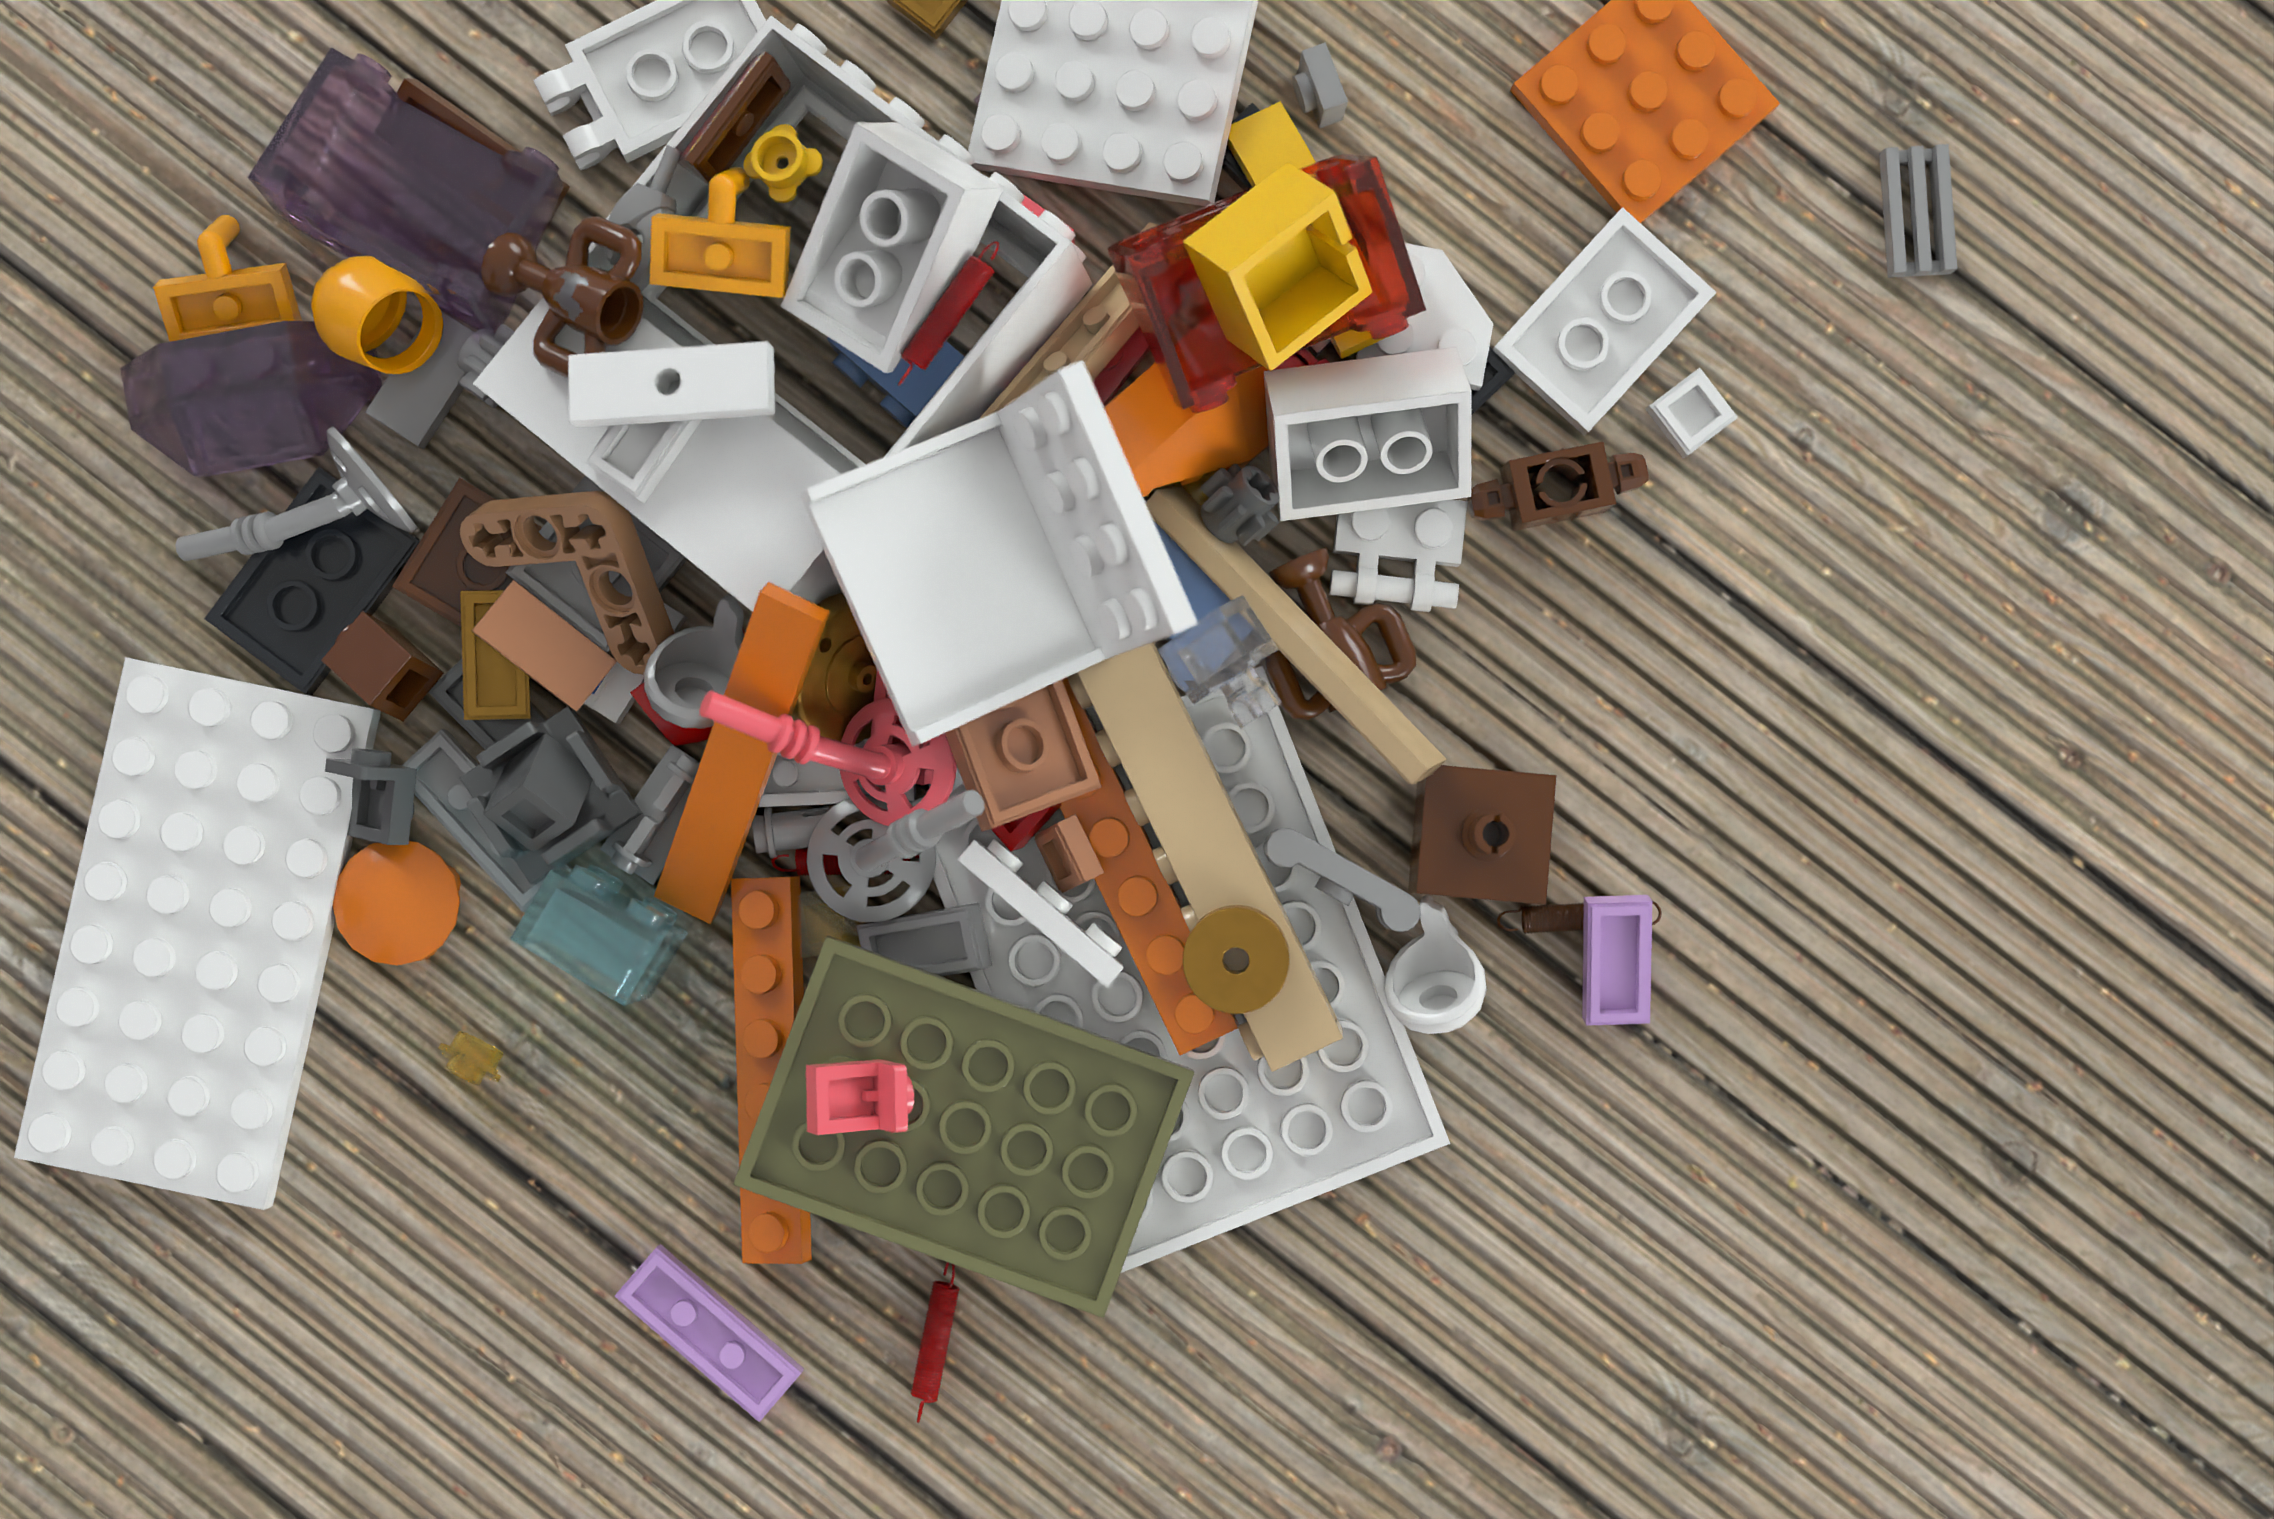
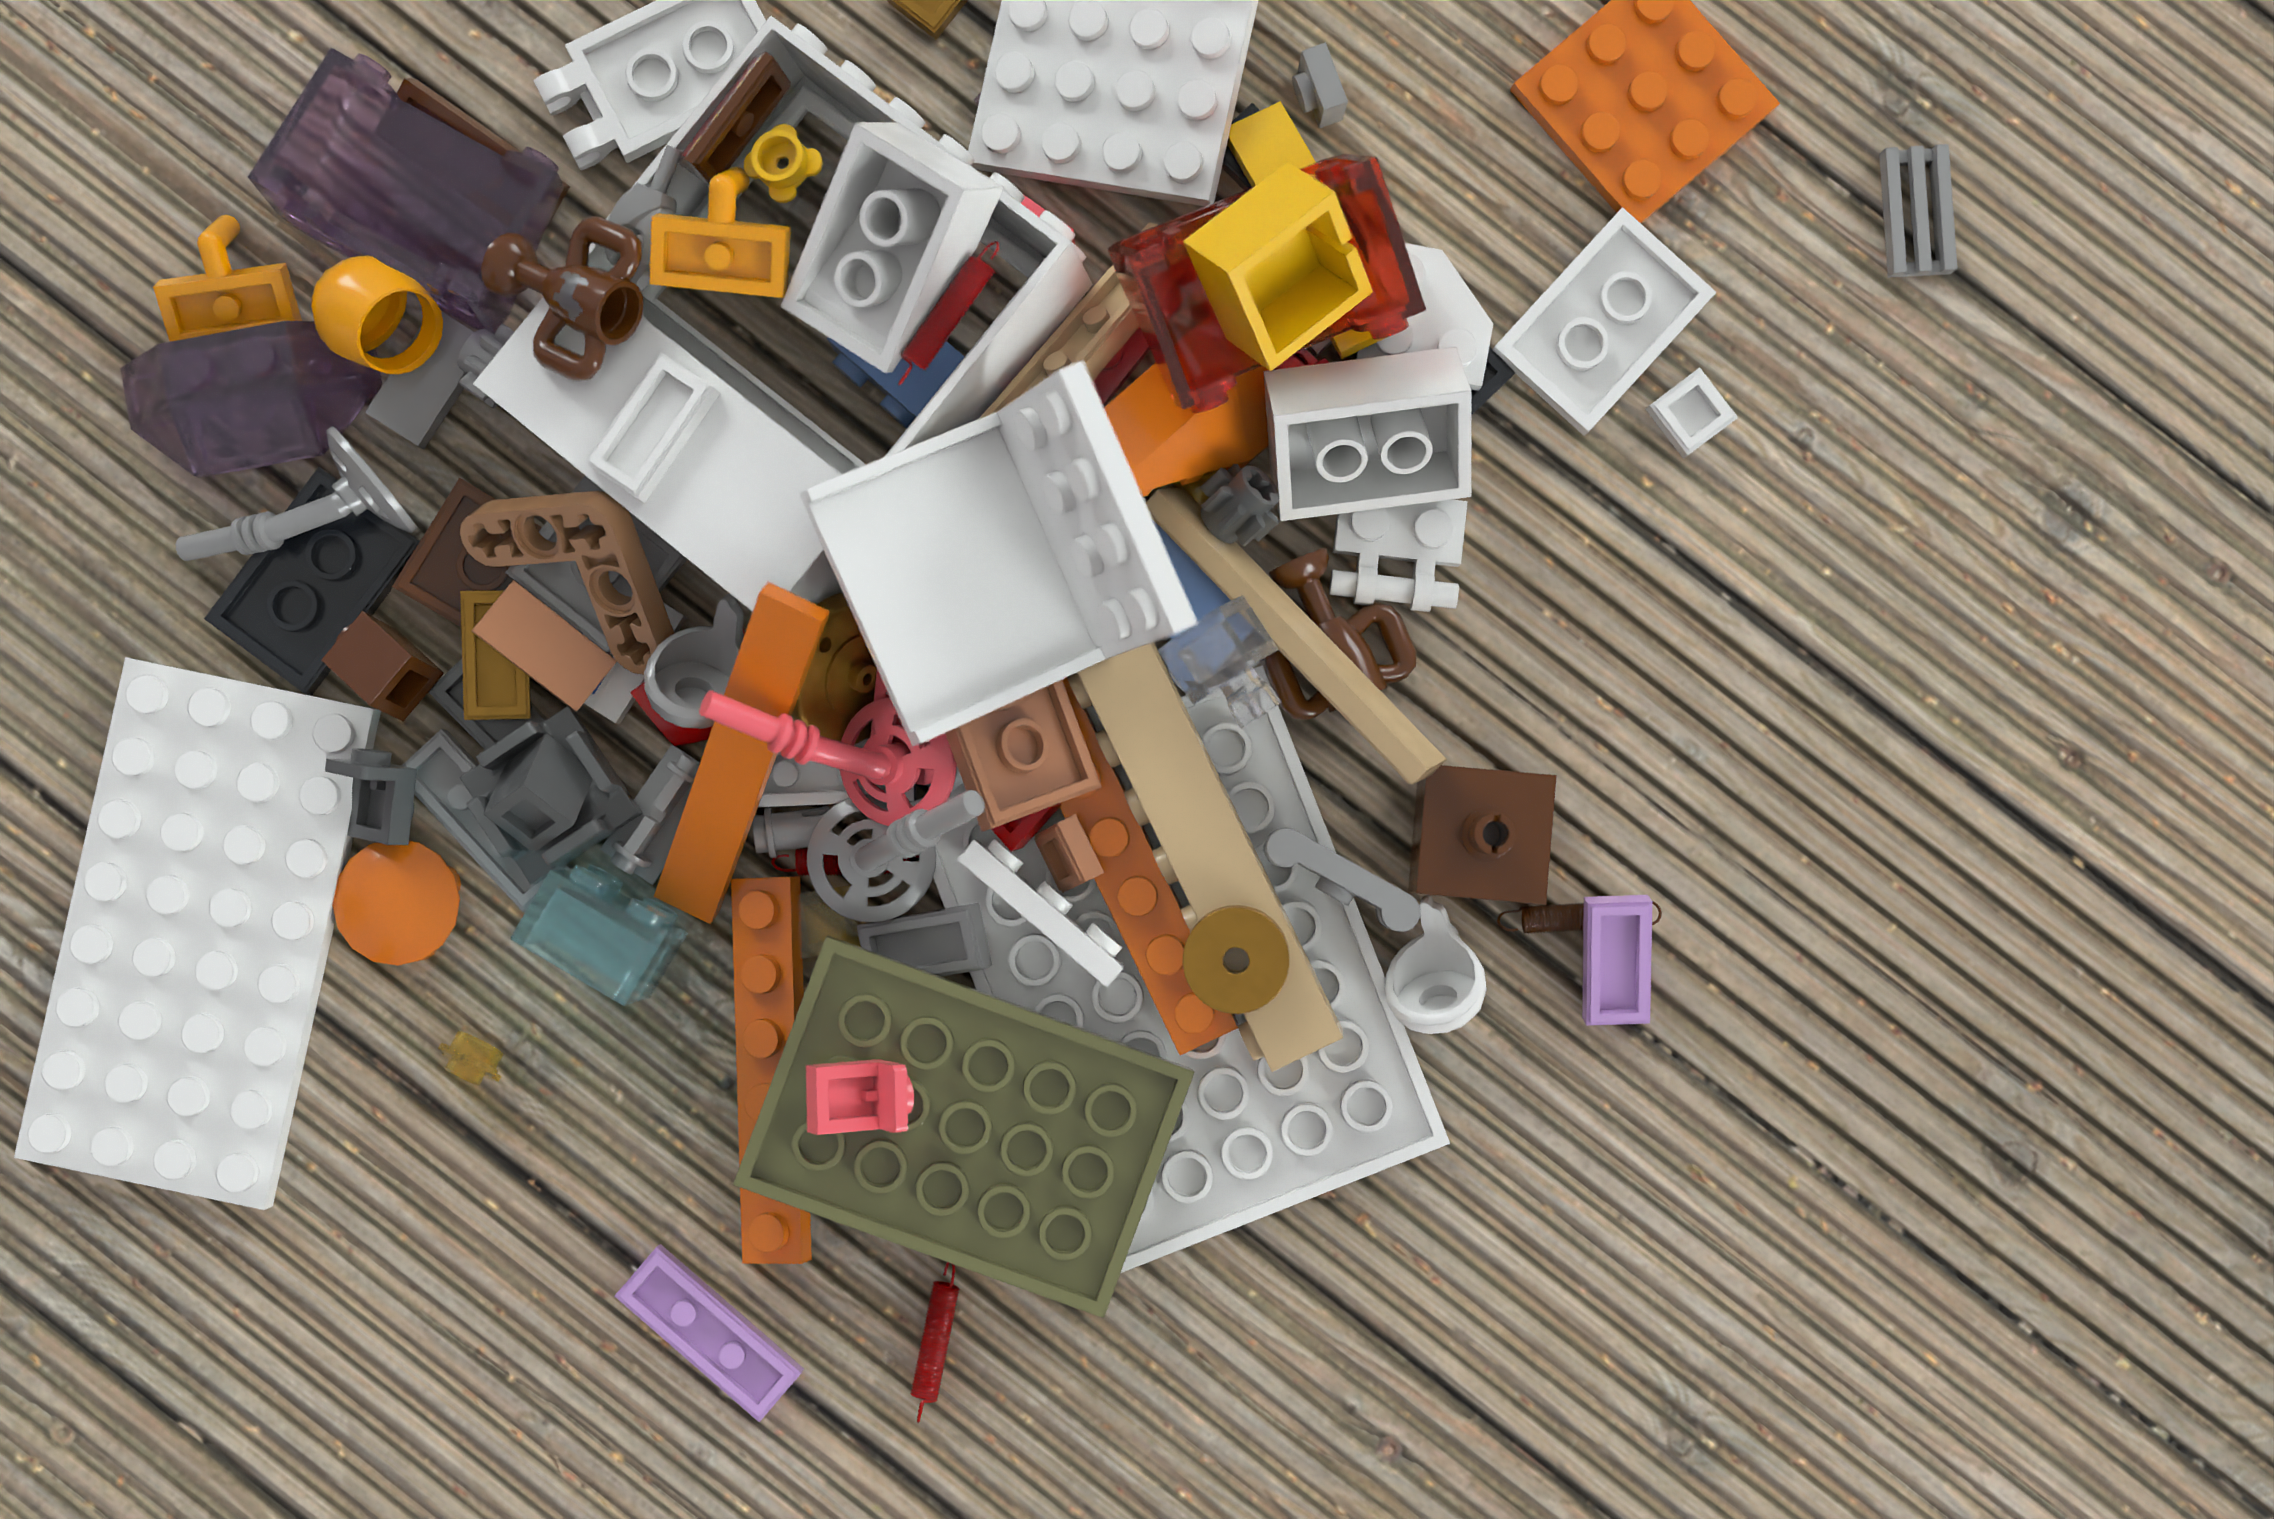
white tile [569,342,775,427] -> none
reddish brown piece [1467,441,1649,531] -> none

